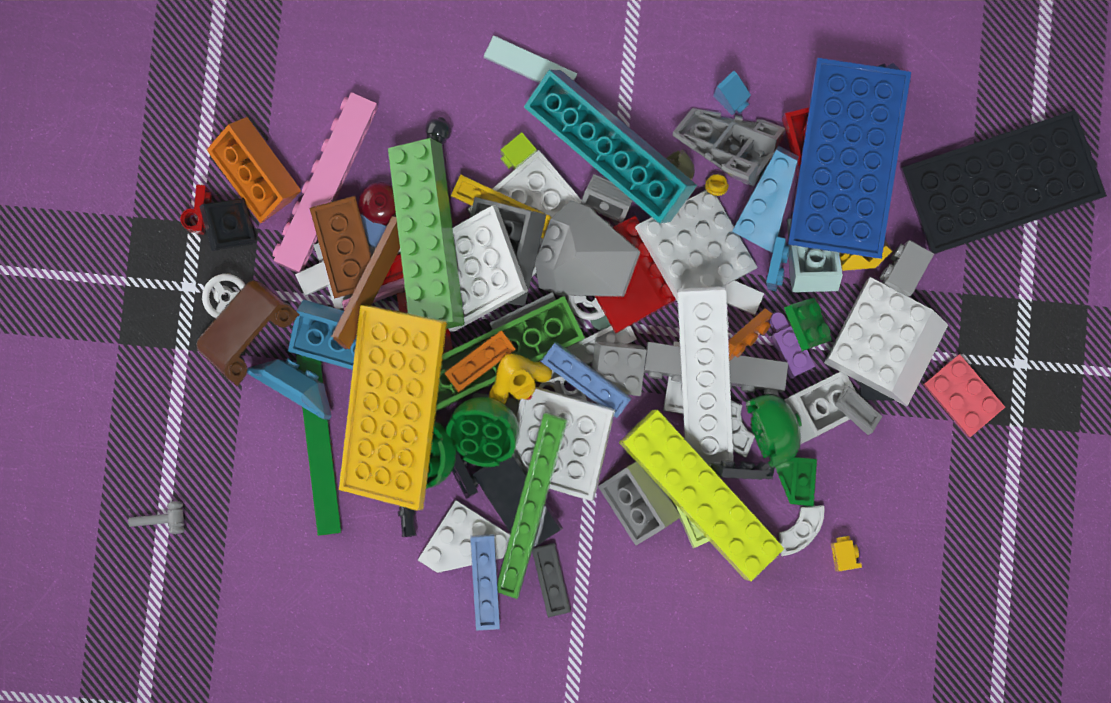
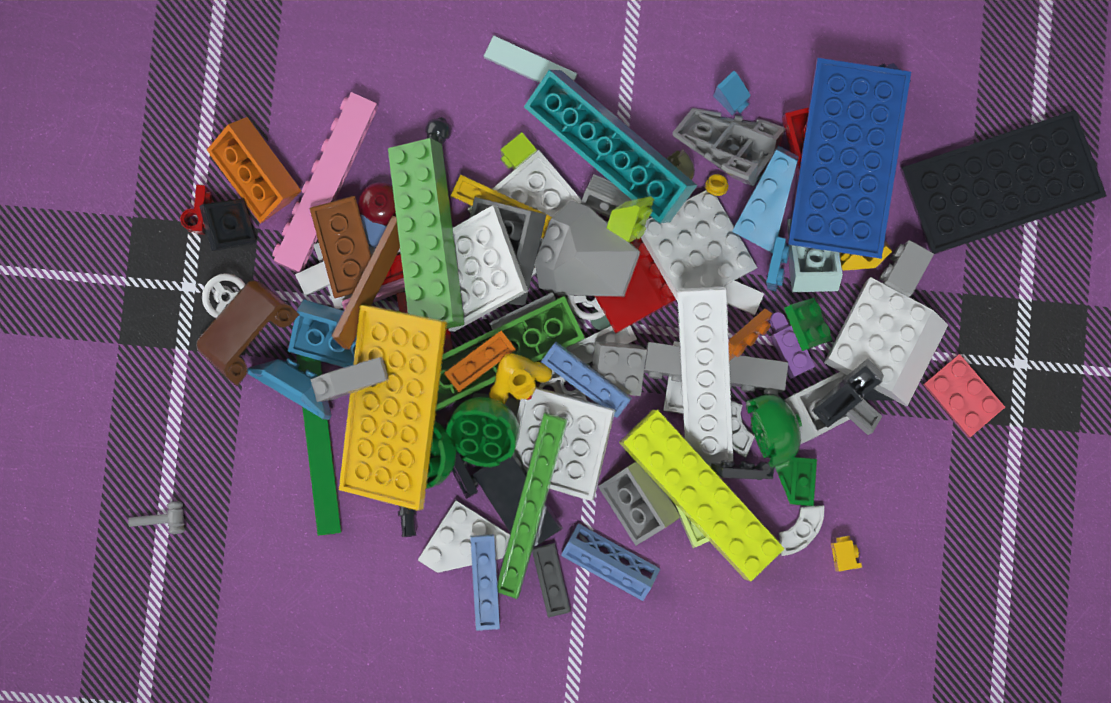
none -> light grey slope [310,357,389,402]
none -> medium blue fence [561,523,660,601]
none -> lime slope [606,196,654,243]
none -> black slope [812,358,884,428]

